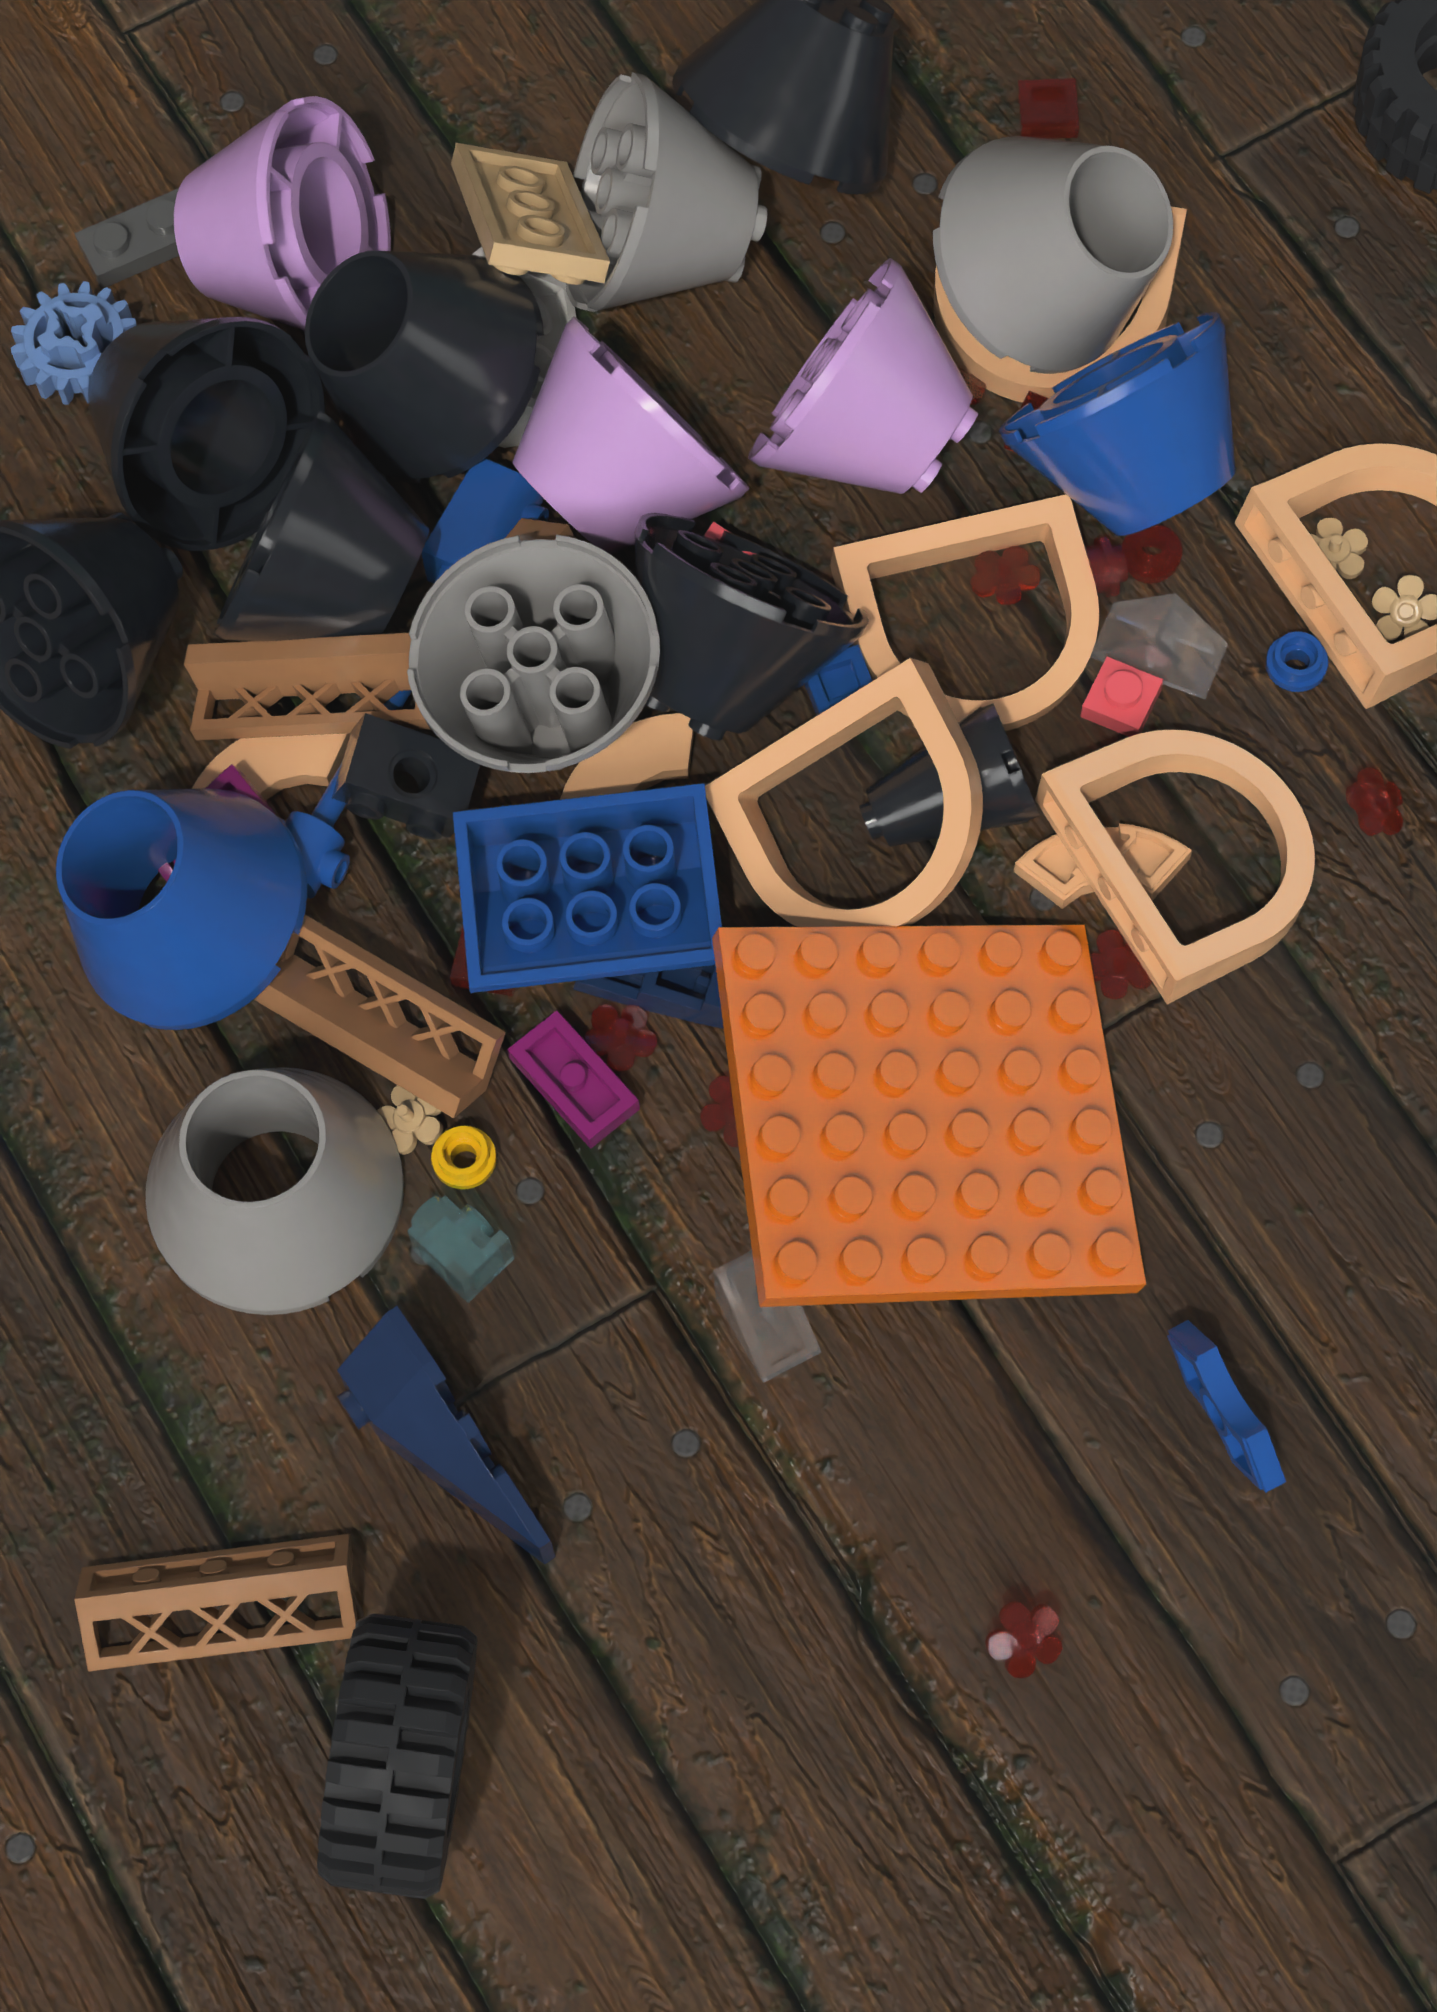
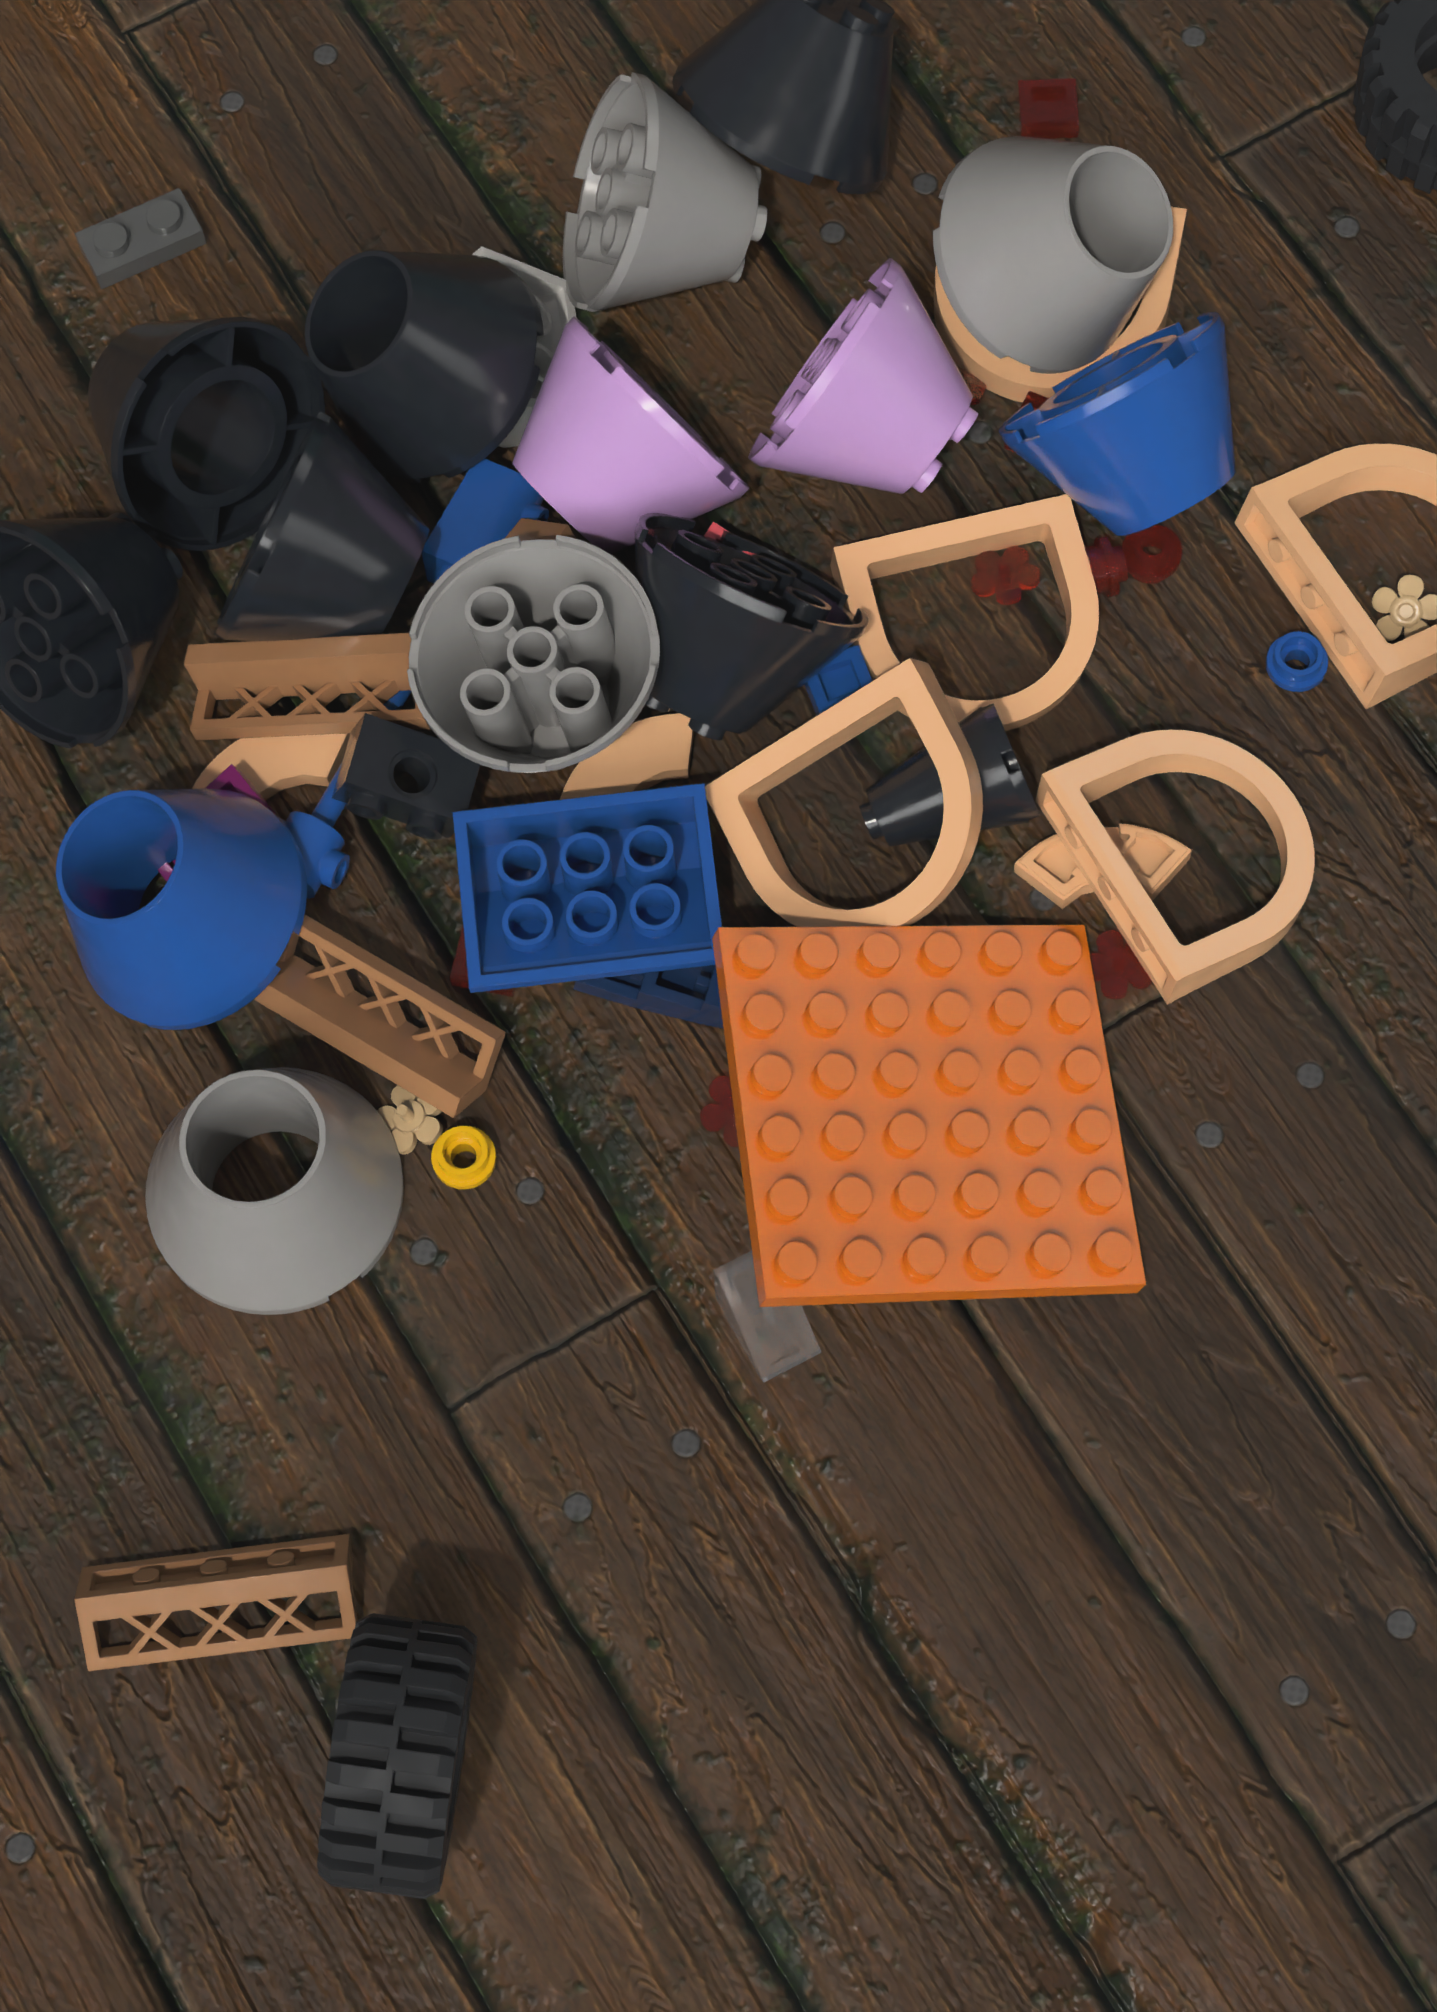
medium blue gear [11,281,137,405] -> none
lavender cone [174,96,391,331] -> none
dark blue wedge [337,1306,556,1564] -> none
clear light blue brick [407,1195,515,1303] -> none
tan plate [451,143,610,285] -> none
magenta plate [507,1010,640,1149] -> none
clear red plant [584,1004,657,1071] -> none
clear red plant [985,1601,1062,1678] -> none
coral plate [1081,656,1164,737] -> none
clear slope [1091,593,1228,699] -> none
blue tile [1167,1320,1286,1493] -> none
tan plant [1310,518,1368,579] -> none
clear red plant [1346,767,1403,836] -> none

